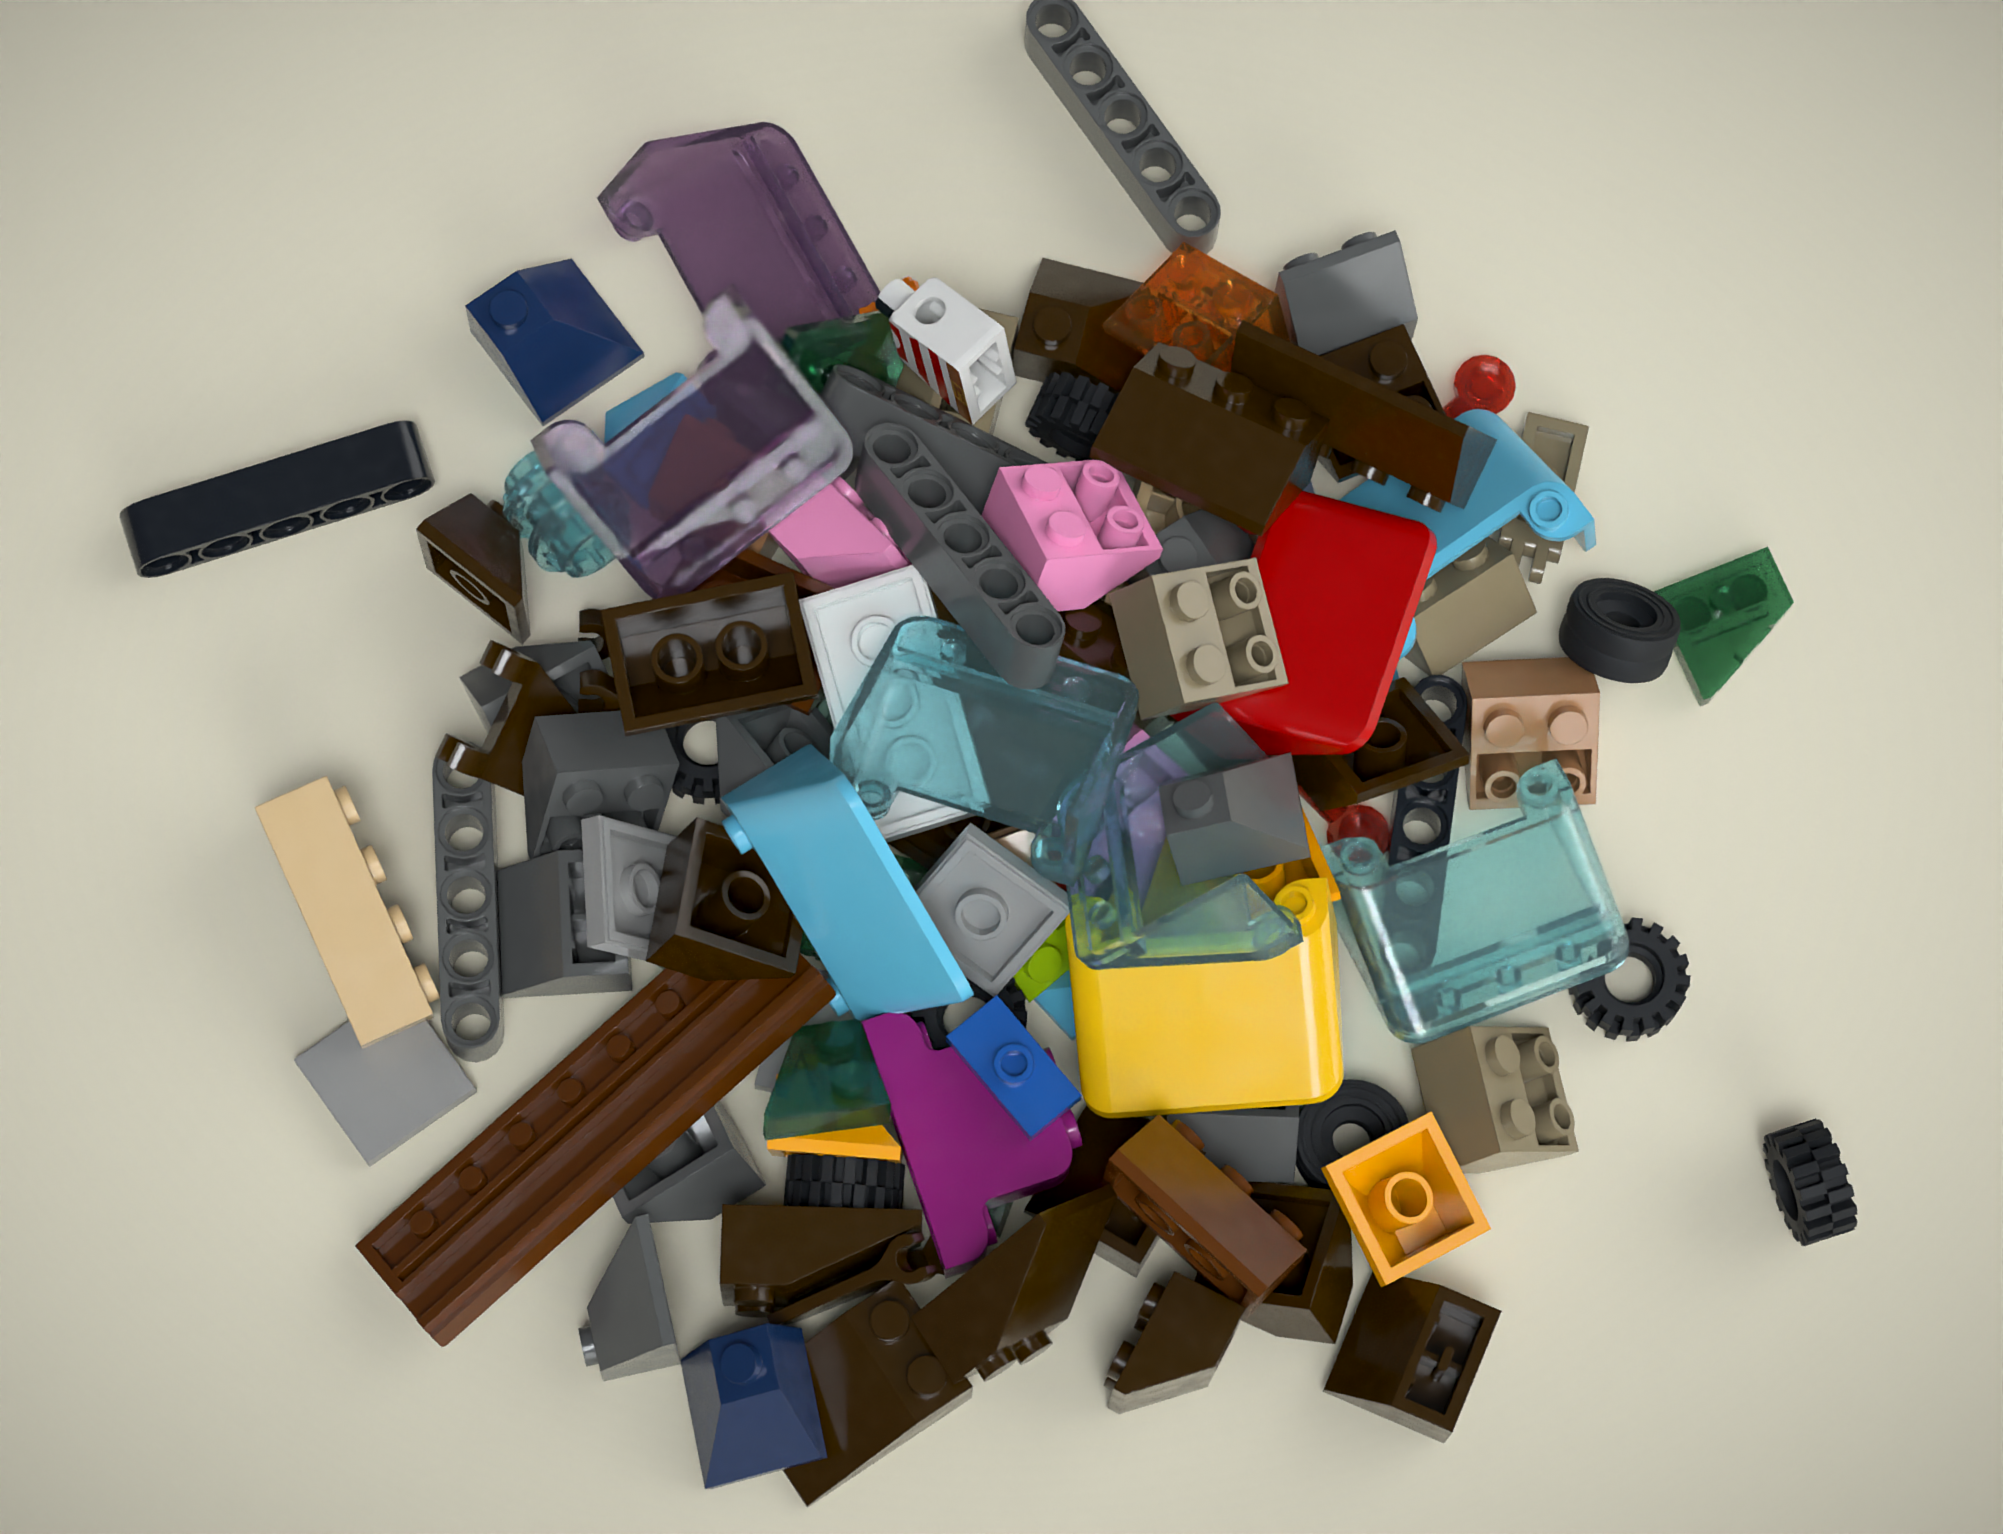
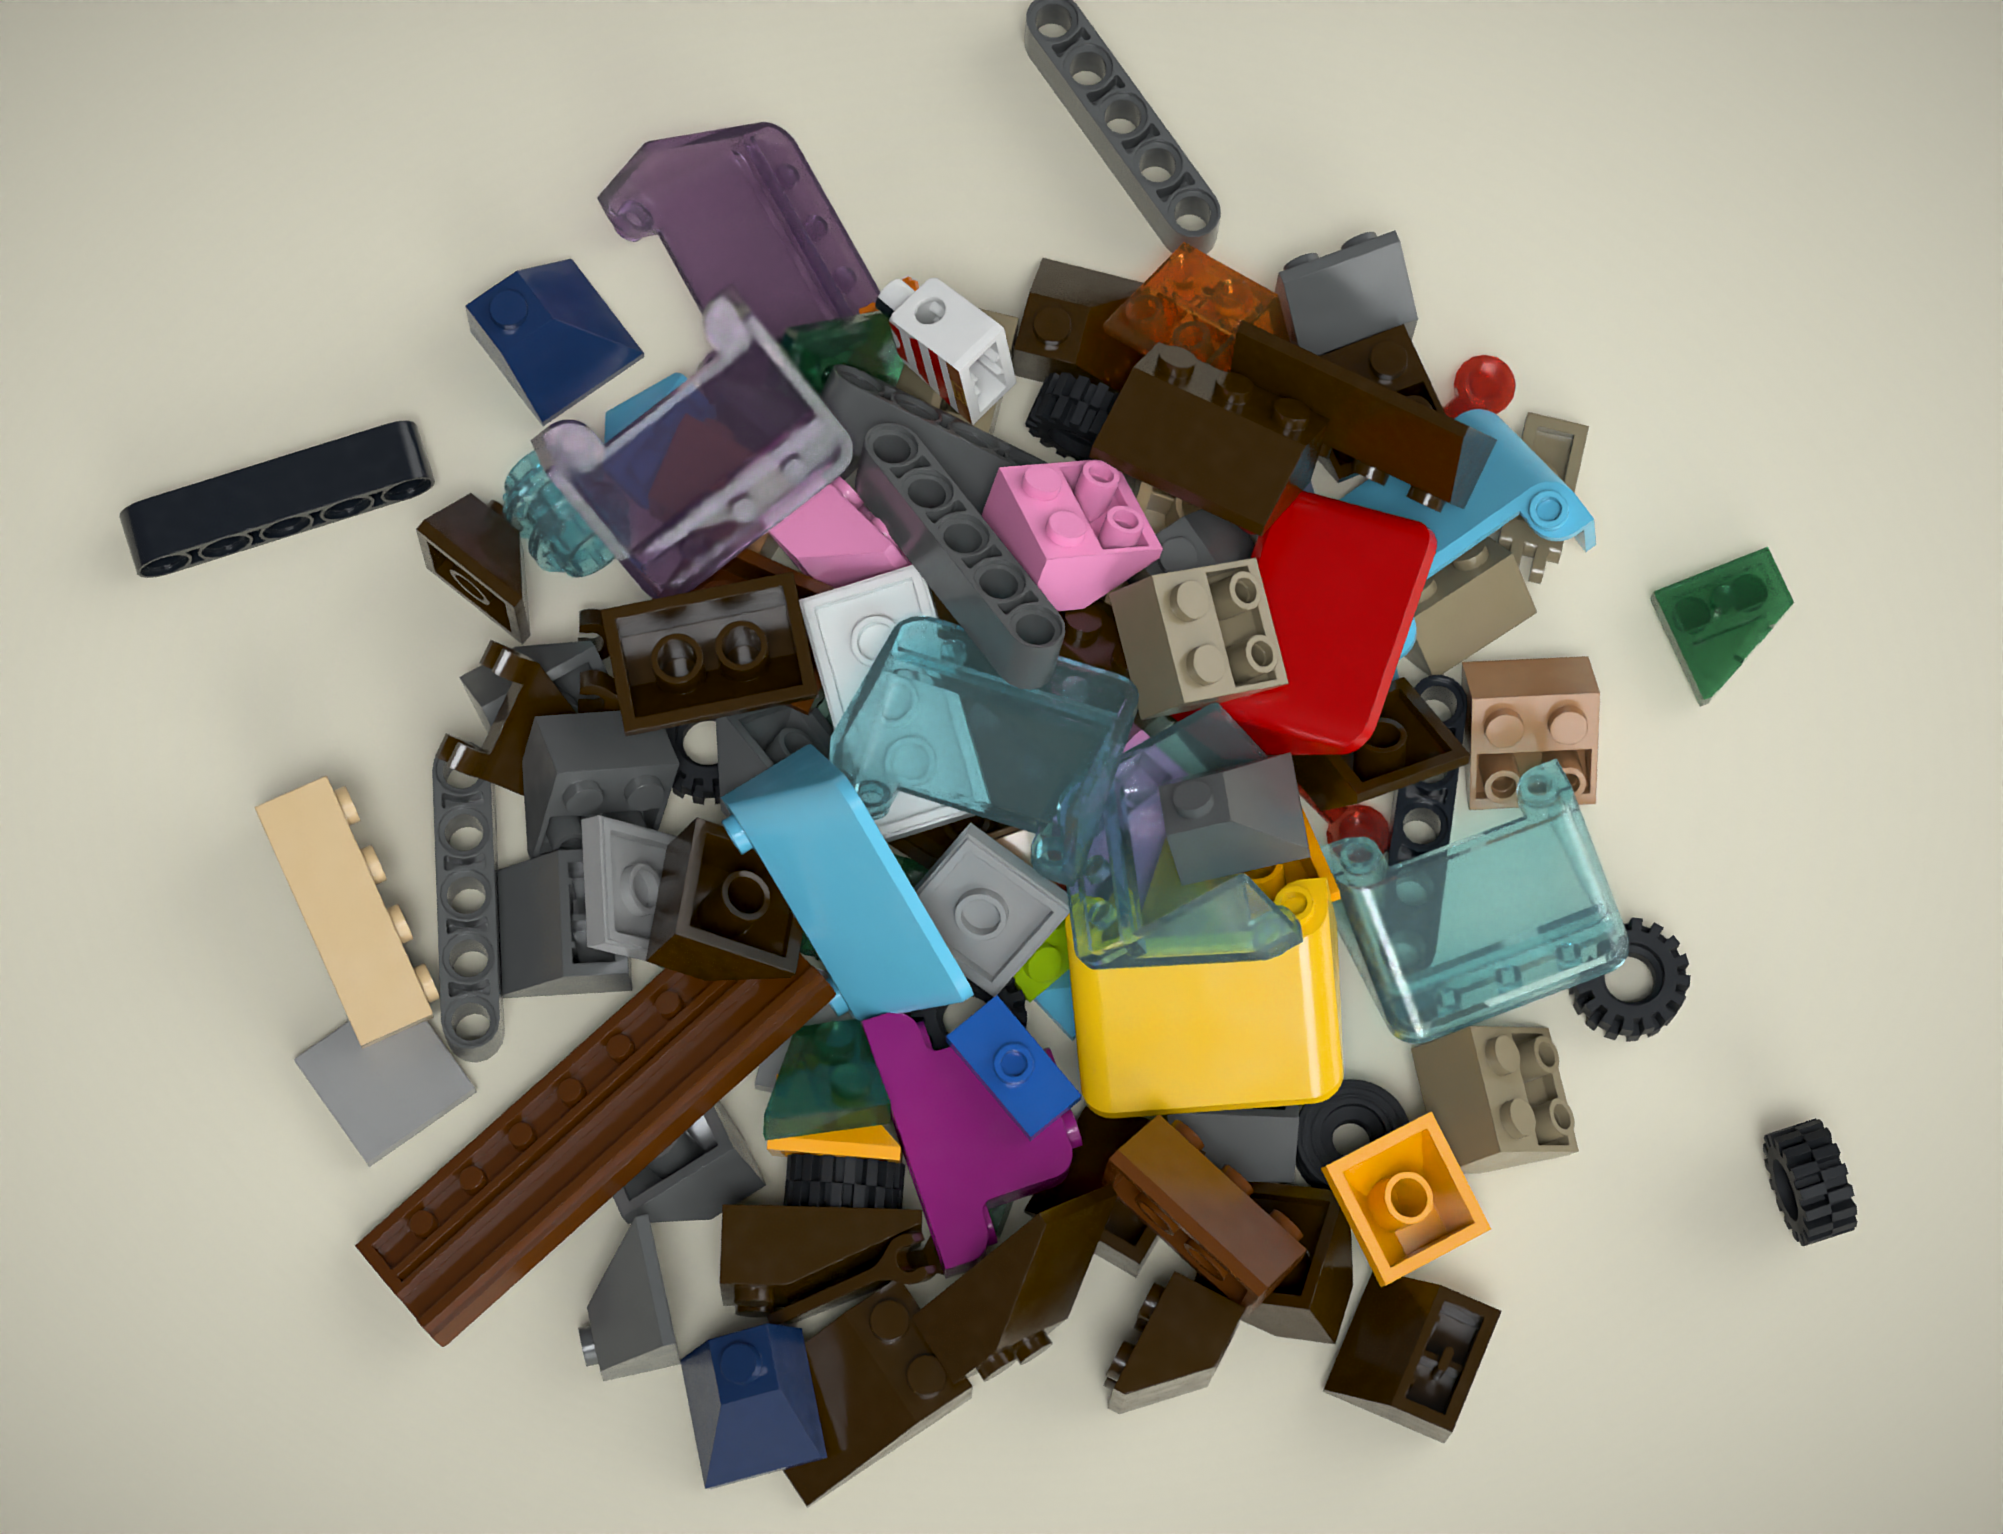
black tyre [1559,578,1681,683] -> none

